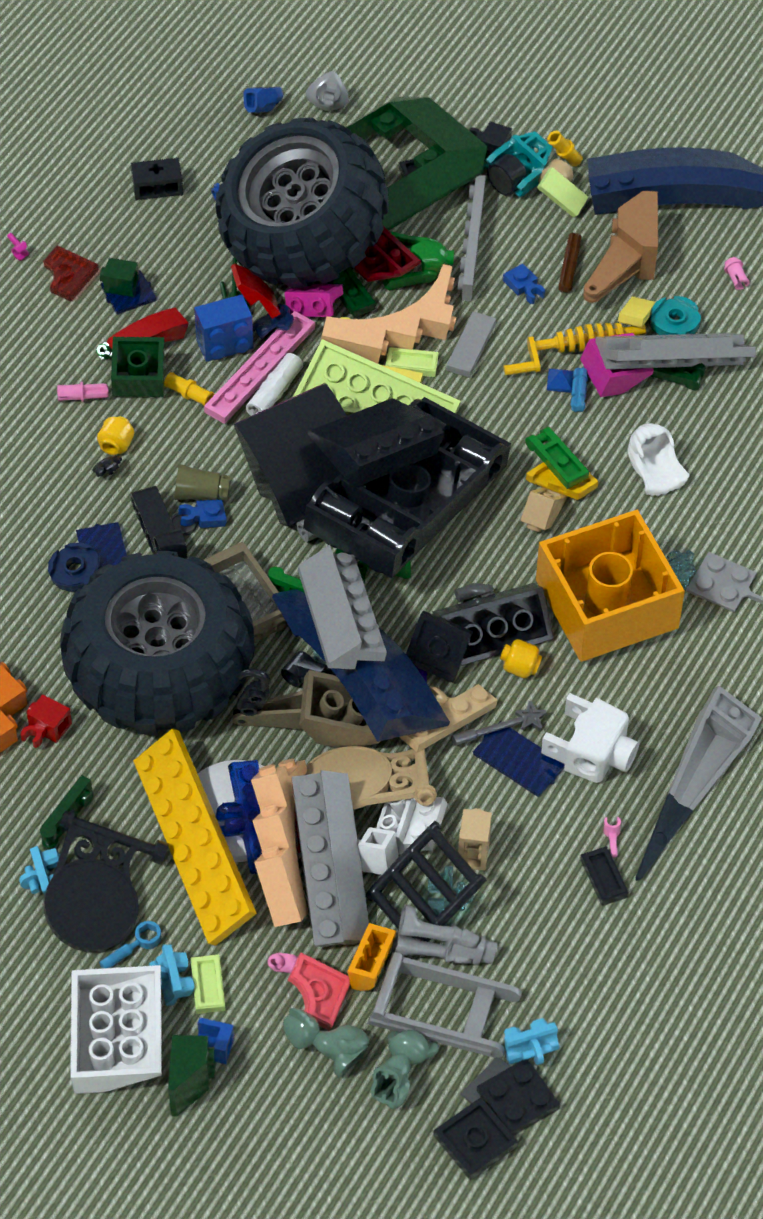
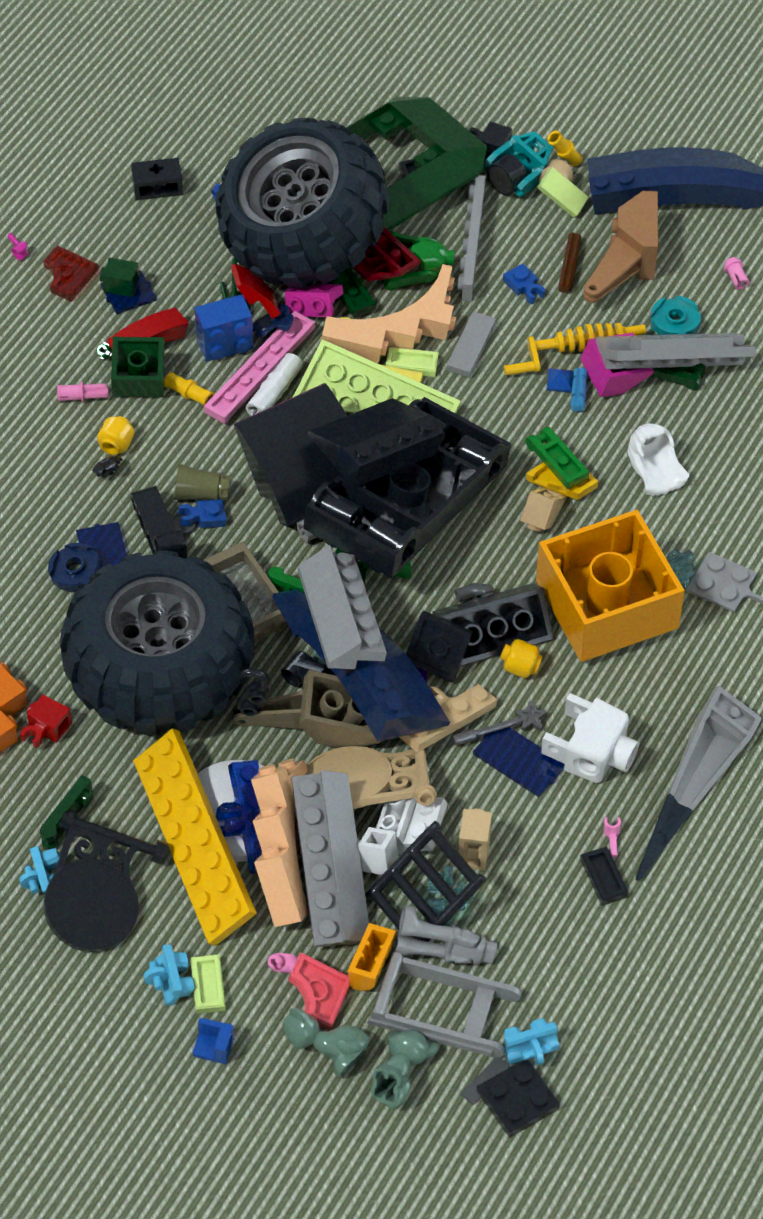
white slope [71,965,162,1094] -> none
dark azure piece [99,921,161,969] -> none
dark green slope [168,1035,216,1116] -> none
blue rock [243,87,284,113] -> none
light grey piece [305,70,349,110] -> none
black plate [433,1097,518,1180] -> none
light yellow tile [618,296,656,328] -> none

